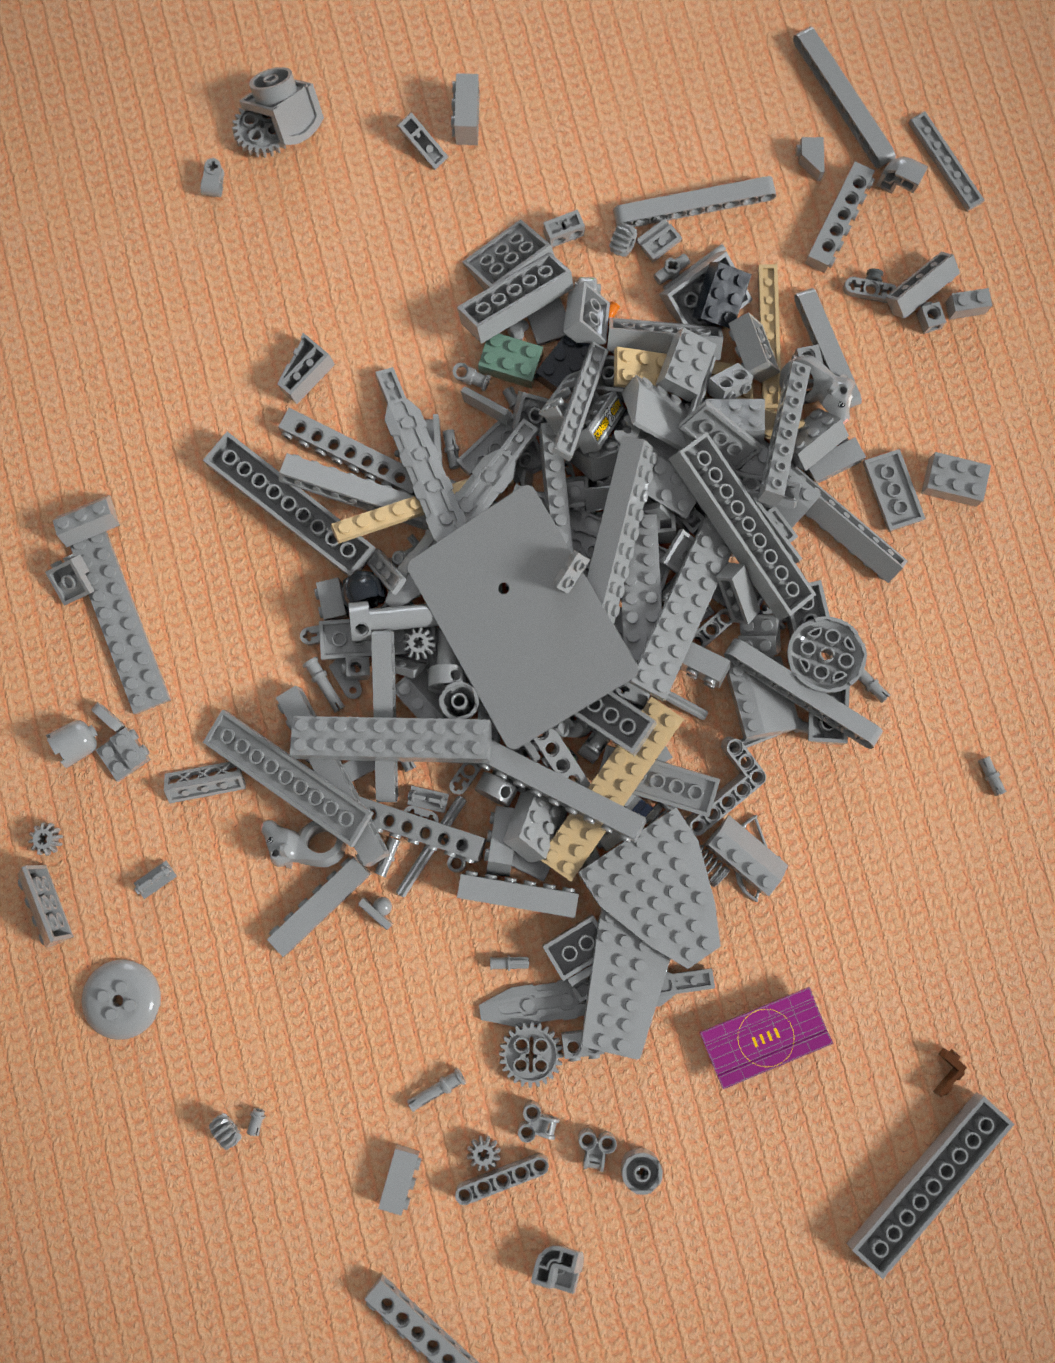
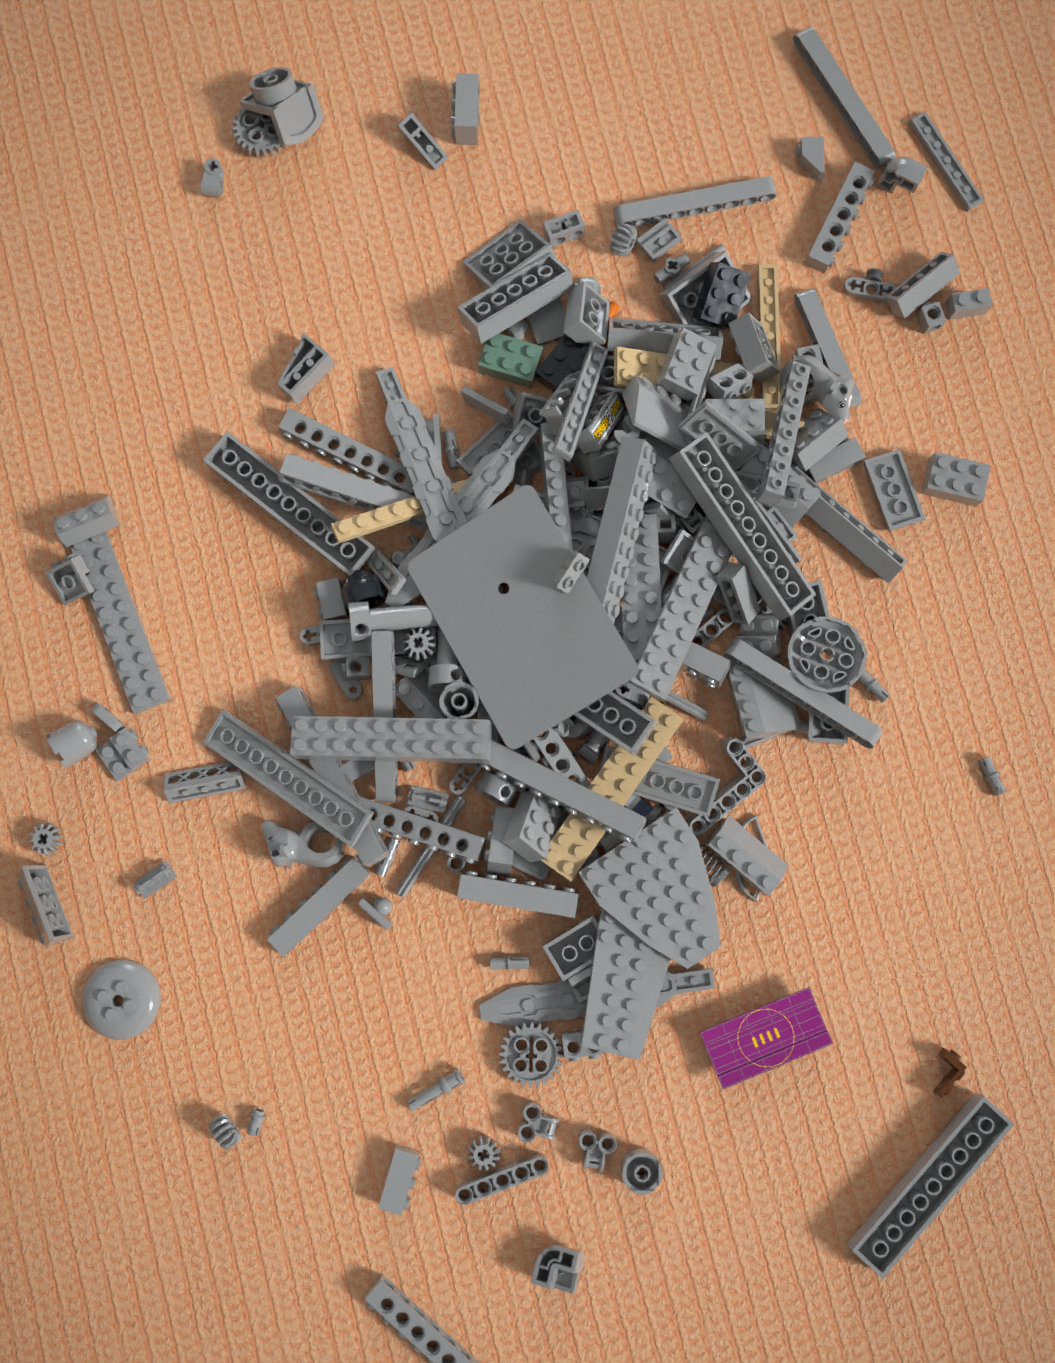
light grey pin [302,657,345,713] -> none
light grey connector [453,363,491,391] -> none

